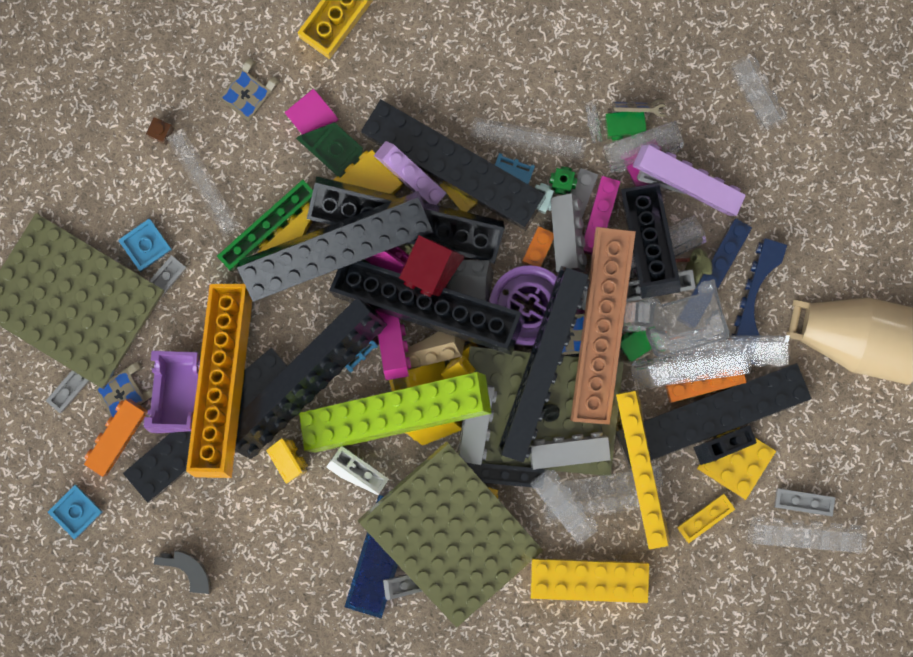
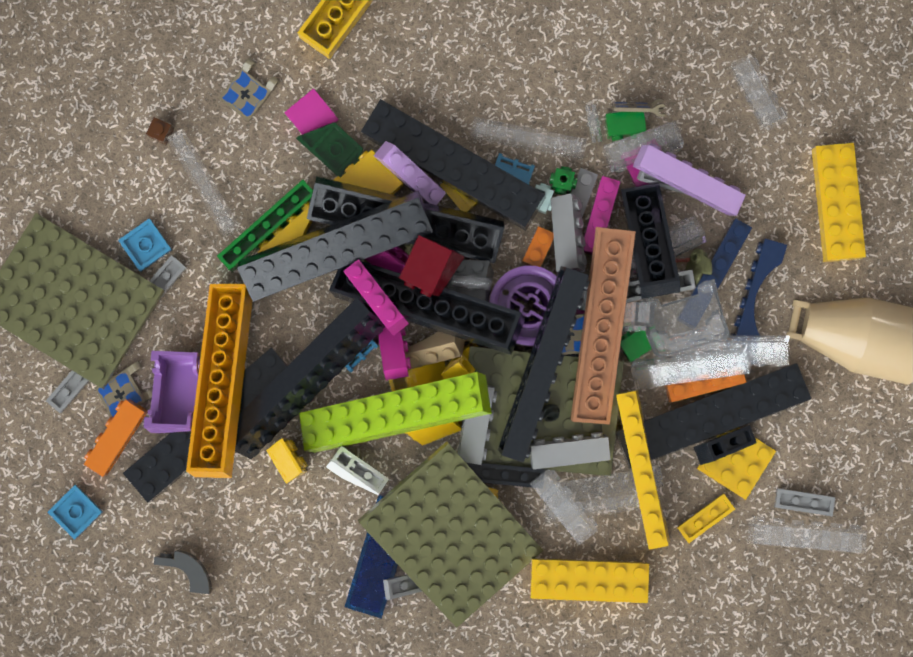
none -> dark pink brick [343,259,409,336]
none -> clear pin [451,274,491,290]
none -> yellow brick [812,143,866,262]

